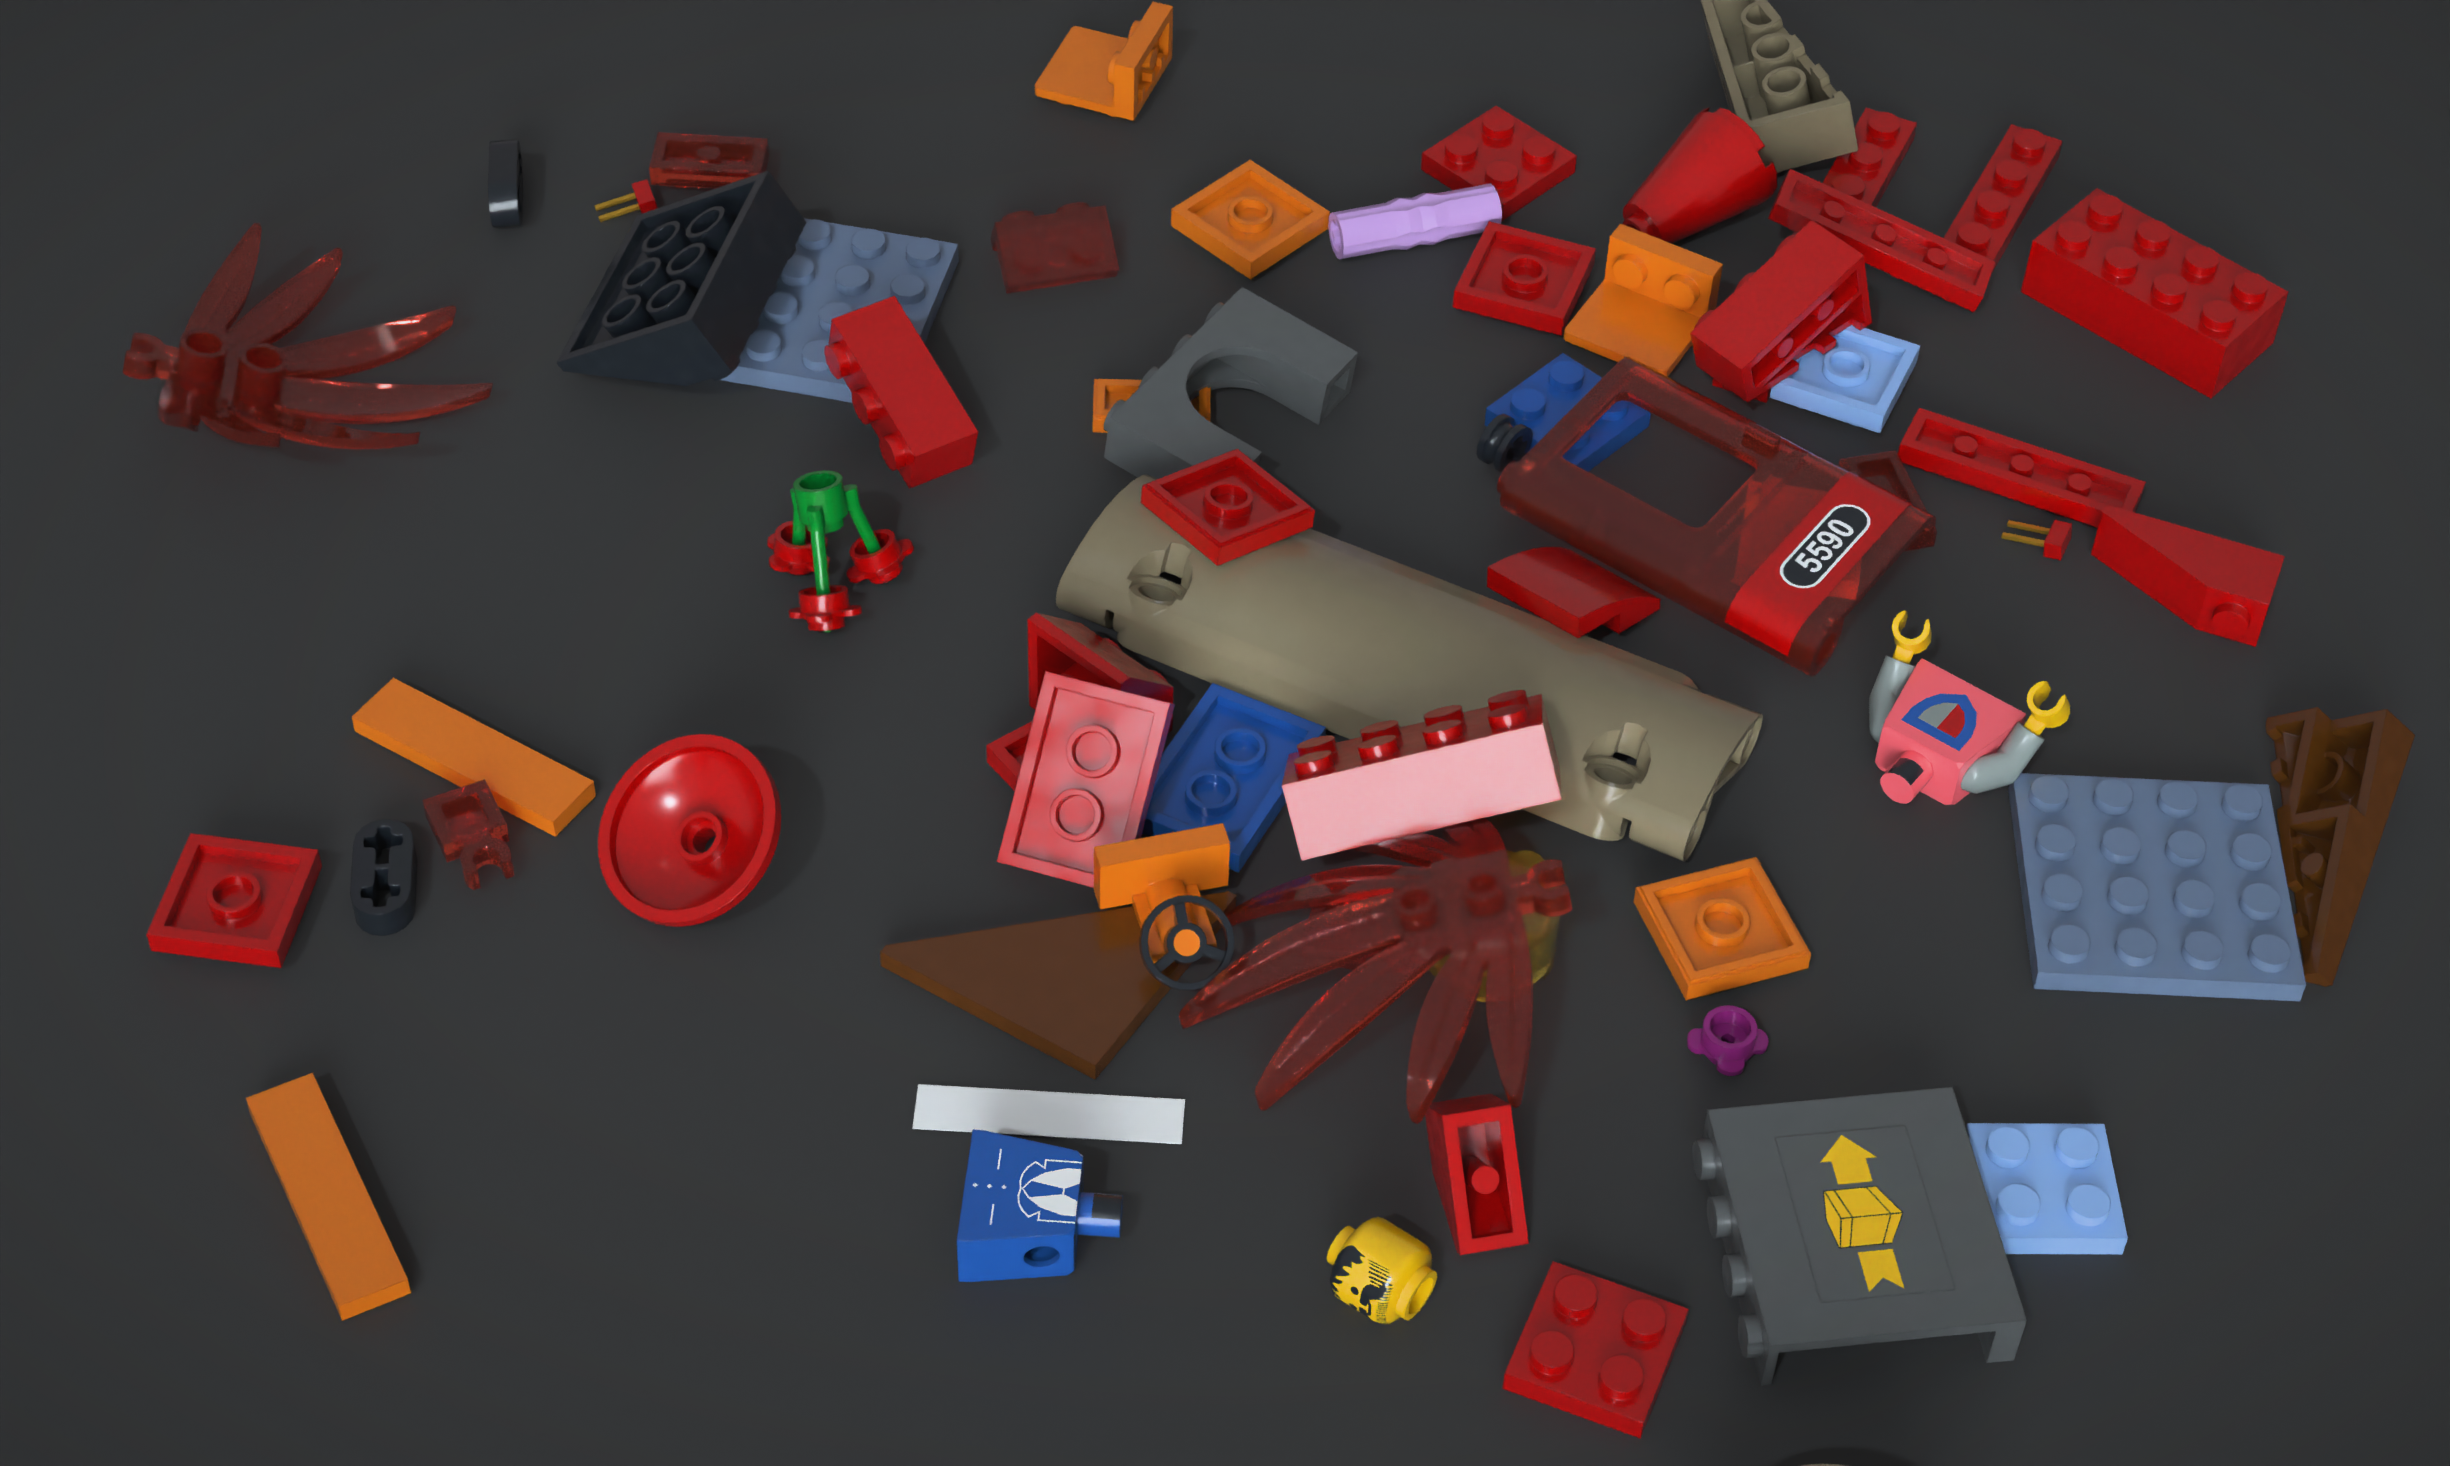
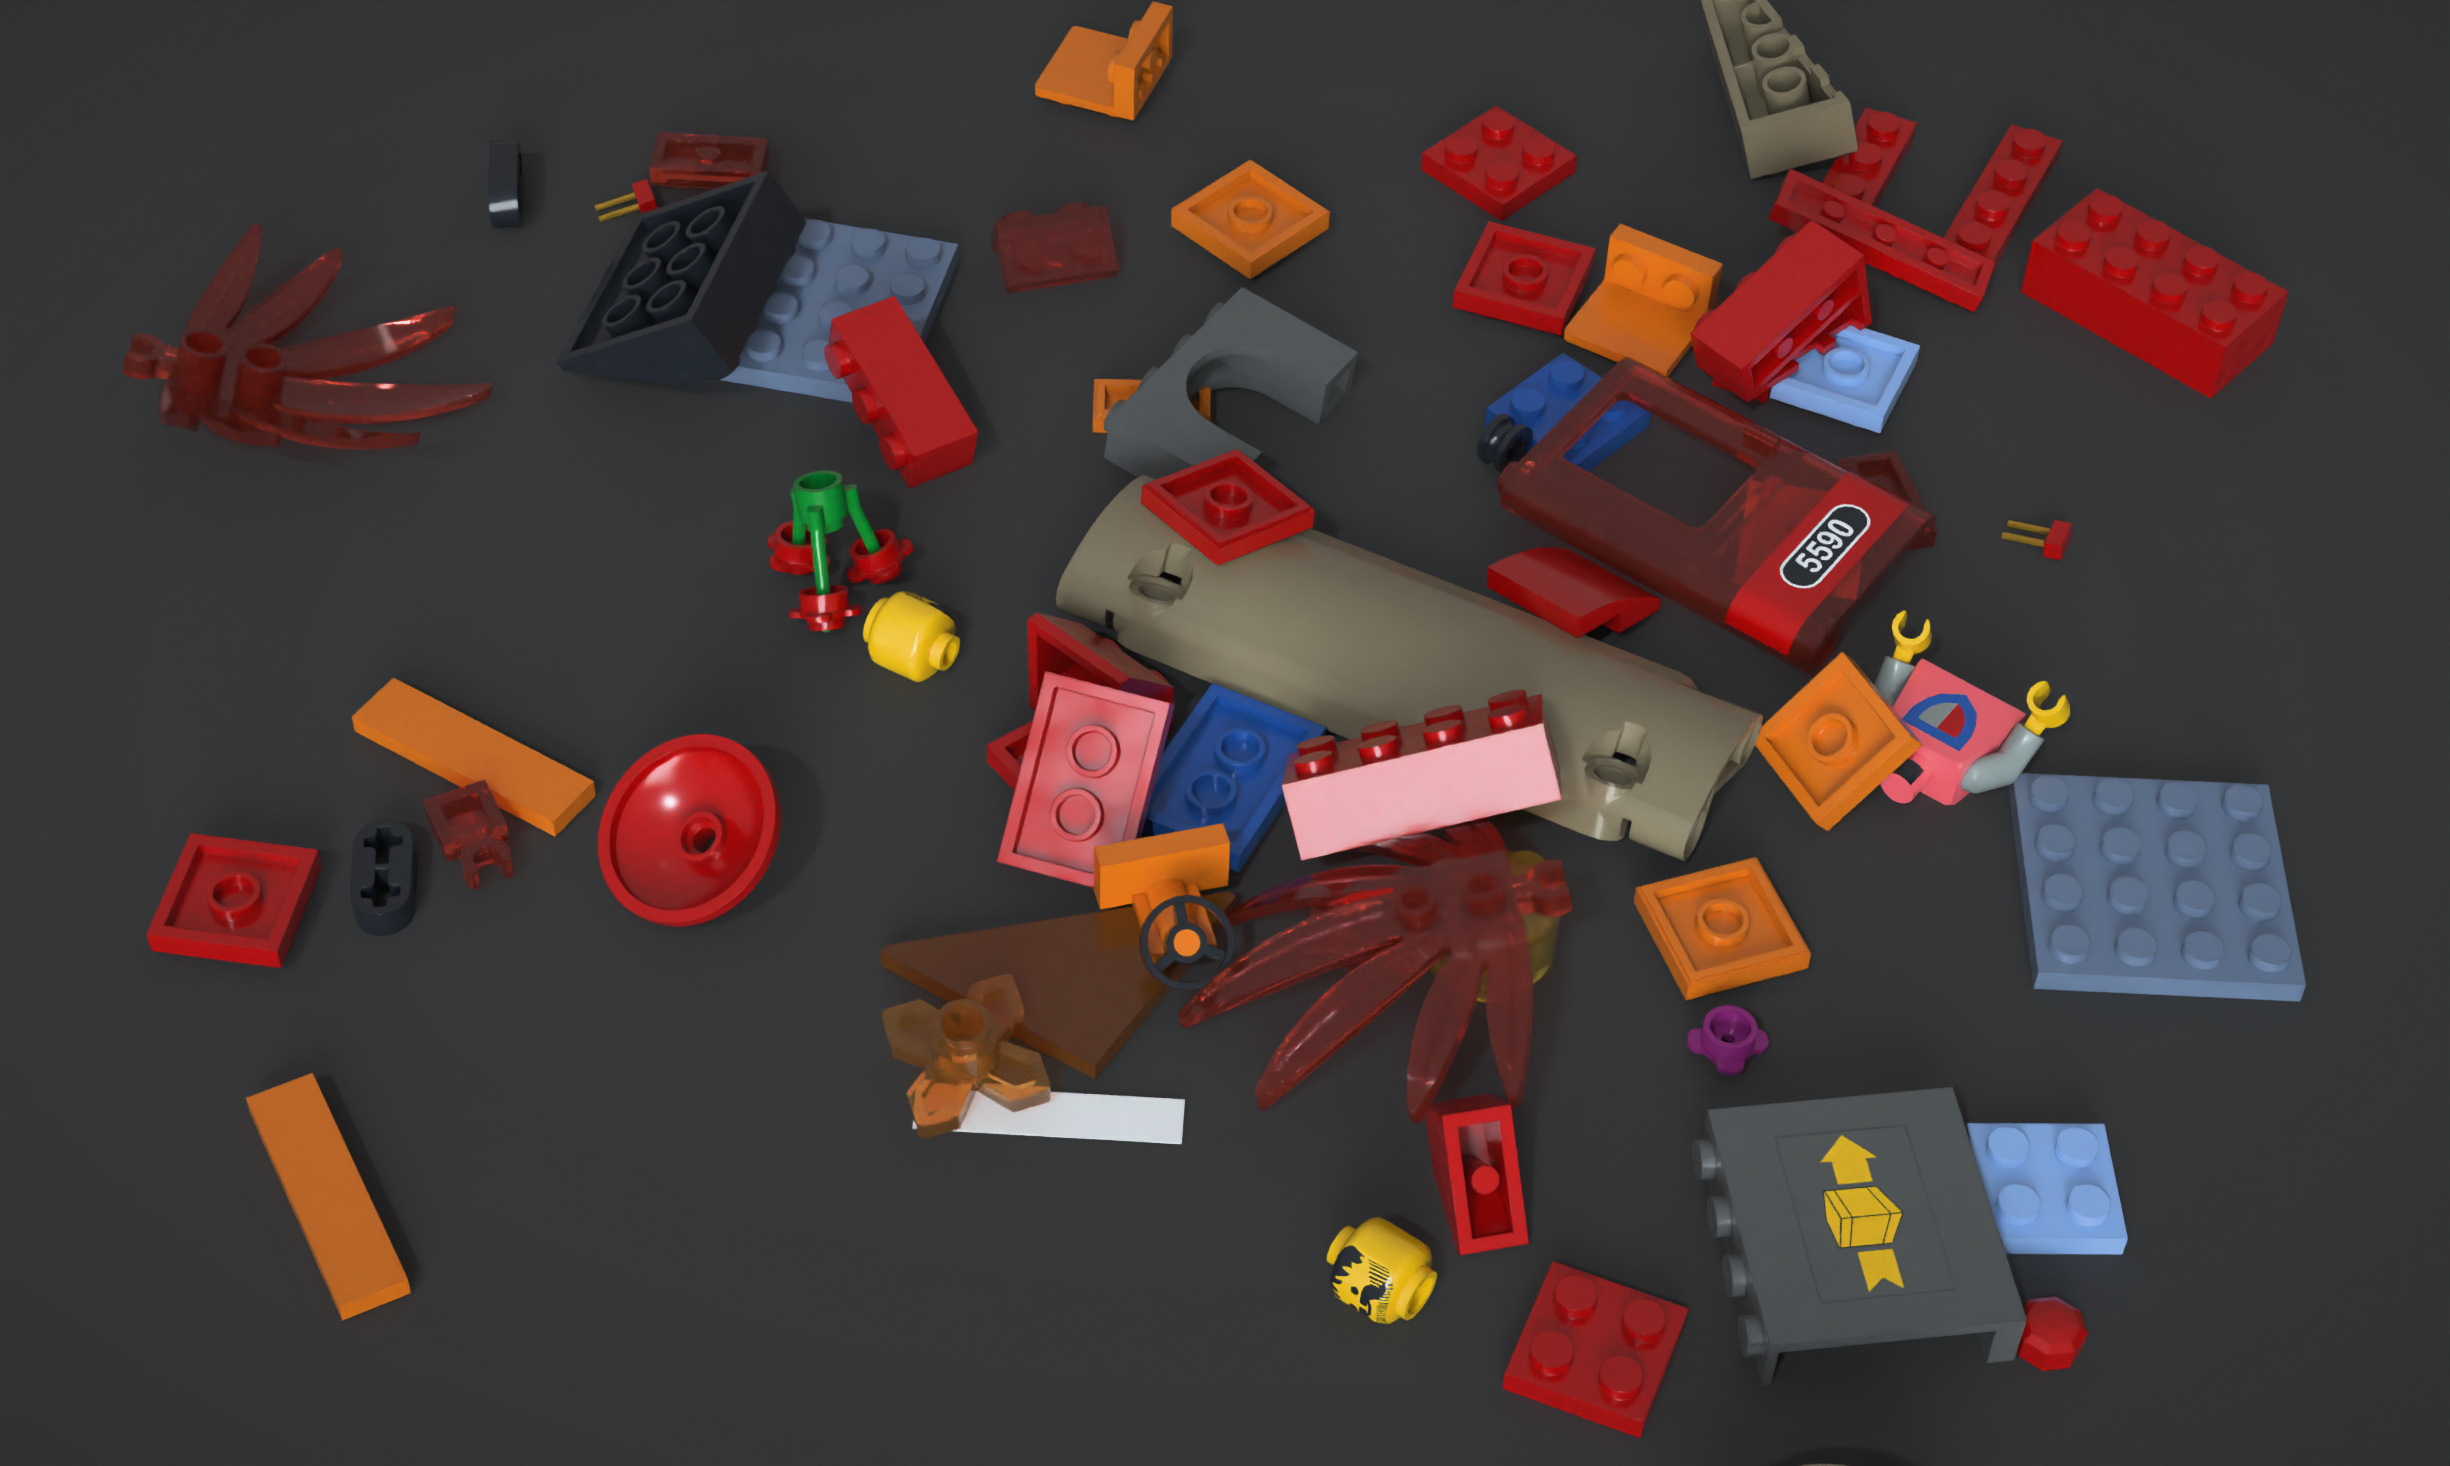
blue torso [957,1129,1123,1282] -> none
lavender axle [1328,183,1502,260] -> none
red cone [1623,107,1777,244] -> none
red plate [1896,408,2146,528] -> none
red slope [2091,504,2285,647] -> none
reddish brown wedge [2265,707,2415,987] -> none
none -> yellow head [863,590,960,682]
none -> clear orange plant [882,974,1051,1139]
none -> orange plate [1755,652,1923,831]
none -> red tile [2017,1296,2088,1371]

